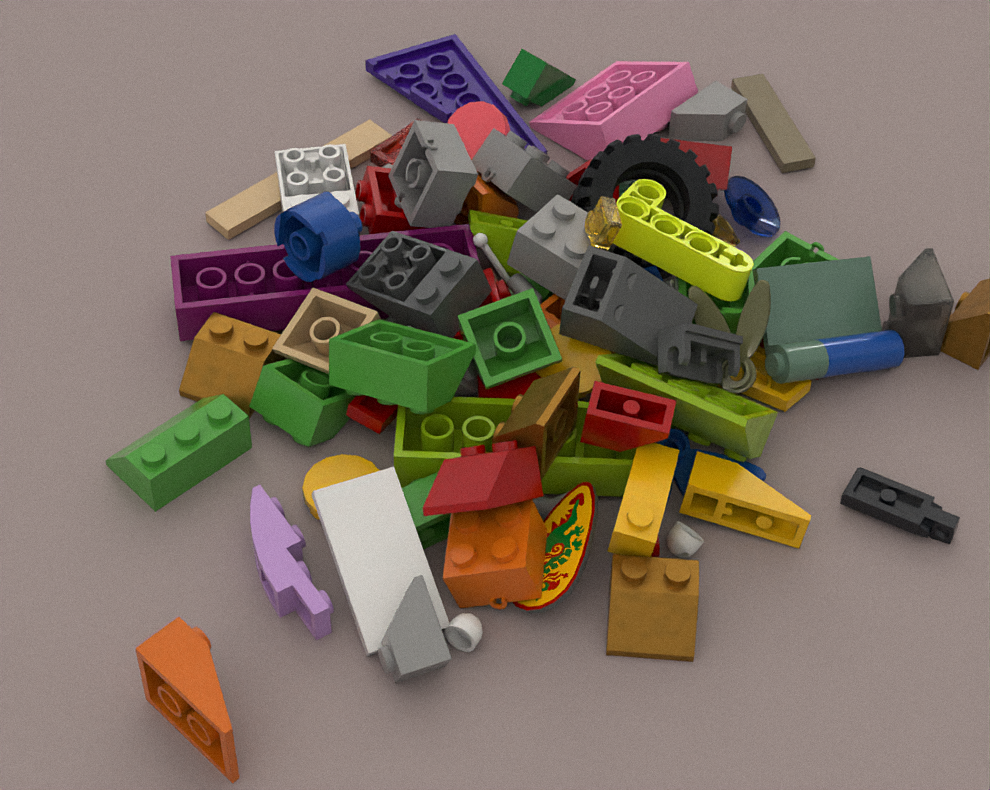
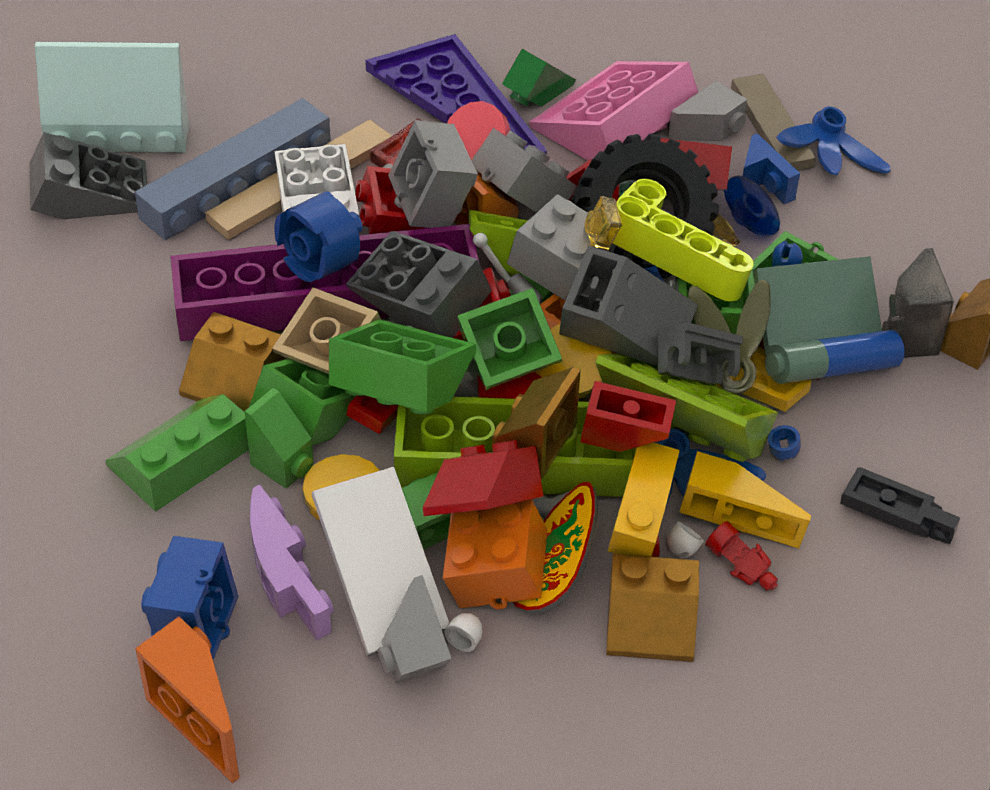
none -> dark grey slope [29,132,147,219]
none -> light aqua slope [35,42,189,153]
none -> sand blue brick [135,98,331,240]
none -> blue brick [141,536,239,660]
none -> bright green slope [244,388,314,489]
none -> red piece [705,521,778,591]
none -> blue slope [740,133,800,204]
none -> blue hinge [768,425,801,461]
none -> blue hinge [772,241,803,267]
none -> blue plant [776,106,891,175]

